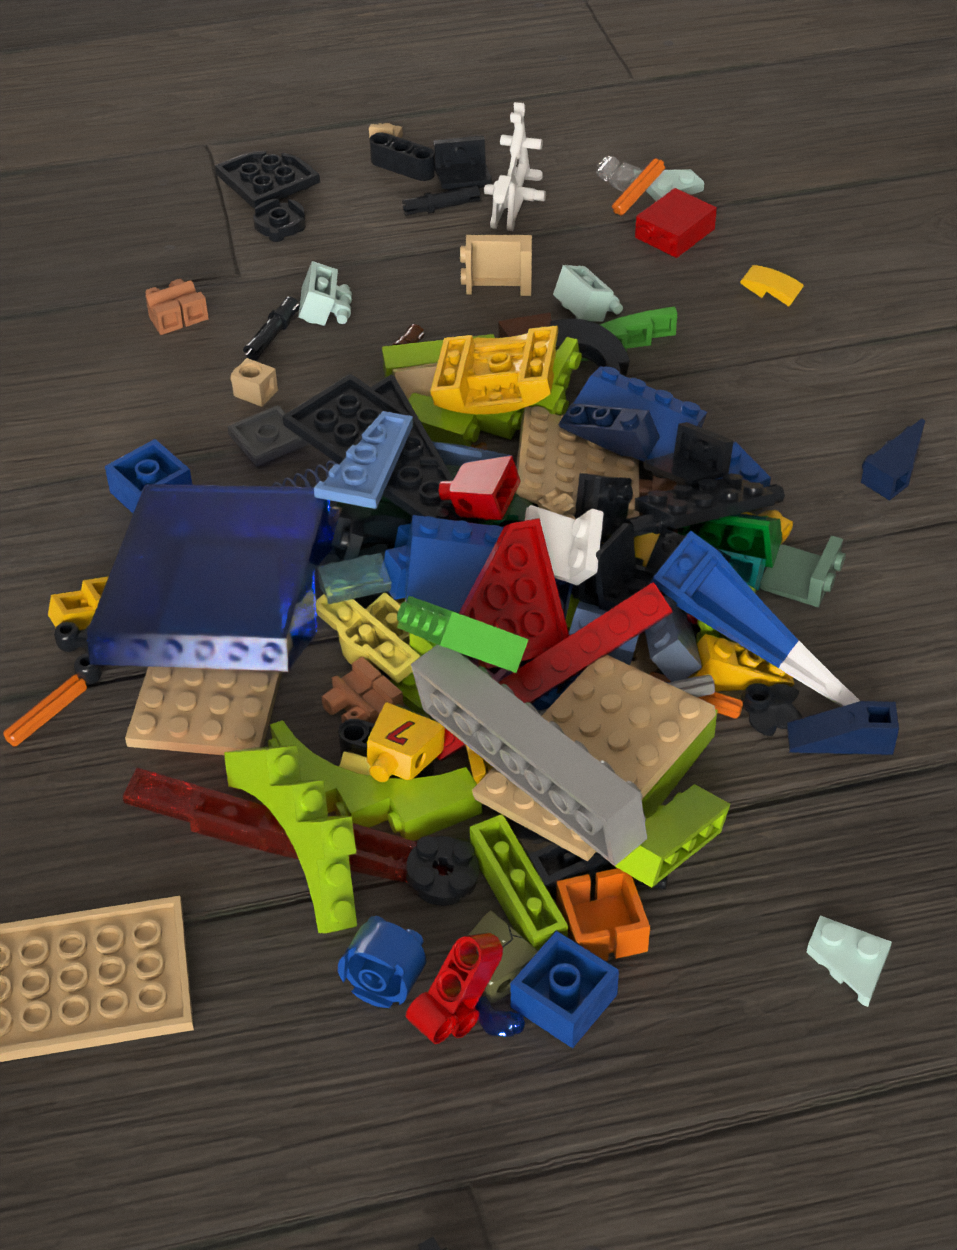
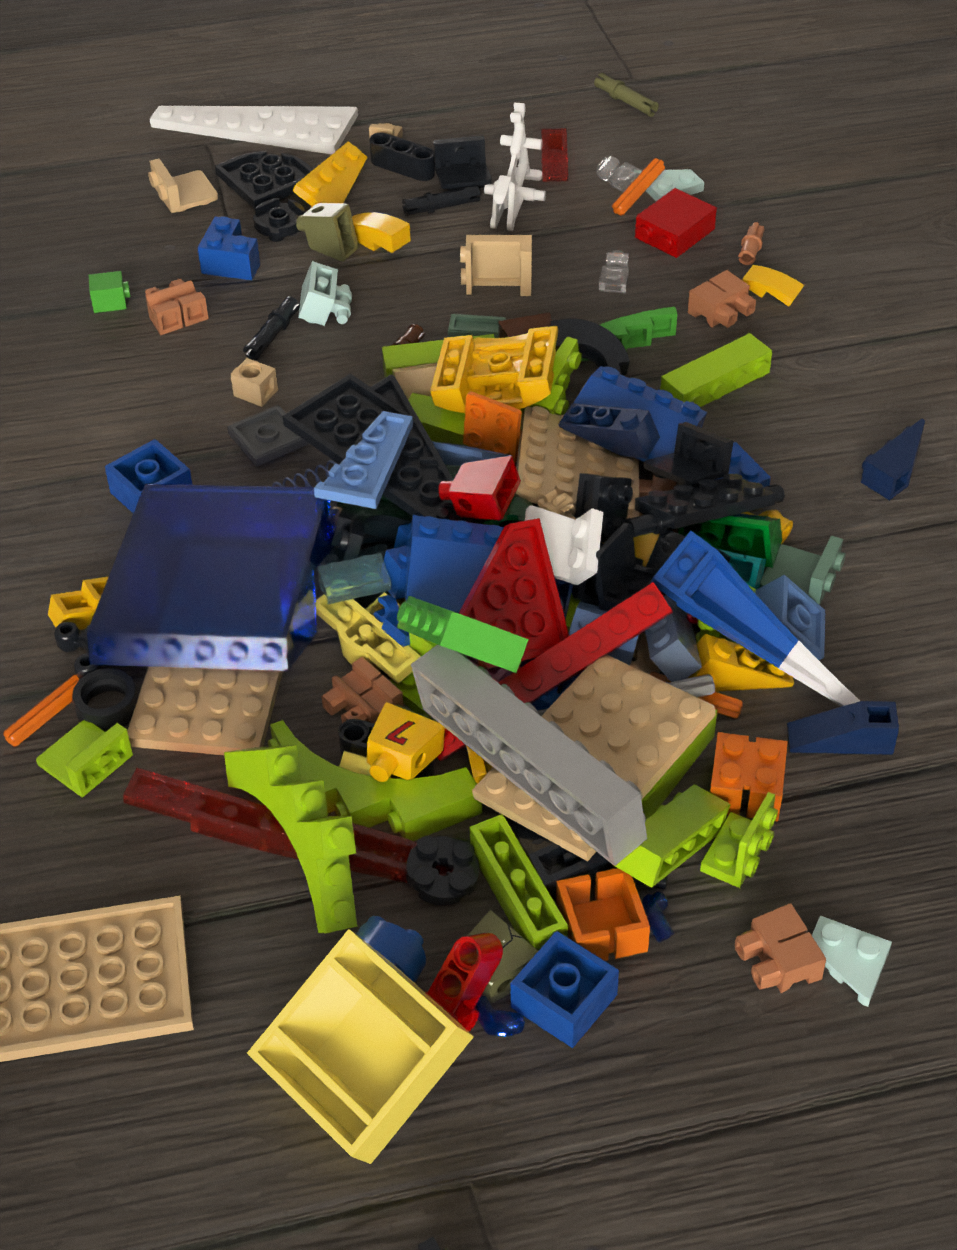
light aqua brick [553,265,623,322] -> none
black plate [741,683,803,736] -> none
none -> lime bracket [36,720,133,798]
none -> black tyre [72,668,138,732]
none -> bright green brick [89,271,131,313]
none -> tan bracket [148,158,218,213]
none -> white wing [150,106,358,155]
none -> blue brick [198,216,260,280]
none -> light yellow slope [247,929,474,1164]
none -> yellow wing [293,141,368,207]
none -> olive torso [296,203,359,261]
none -> yellow slope [352,212,411,253]
none -> blue plate [374,595,410,647]
none -> sand green tile [448,314,506,338]
none -> orange bracket [463,391,522,463]
none -> clear red slope [541,128,568,182]
none -> olive pin [594,73,659,117]
none -> clear plate [599,249,629,293]
none -> clear blue arm [642,891,675,943]
none -> lime brick [660,333,772,407]
none -> nougat hips [688,270,756,328]
none -> lime bracket [700,792,778,888]
none -> orange piece [710,732,788,822]
none -> nougat hips [734,903,826,993]
none -> nougat axle [738,222,765,265]
none -> medium blue slope [755,575,825,660]

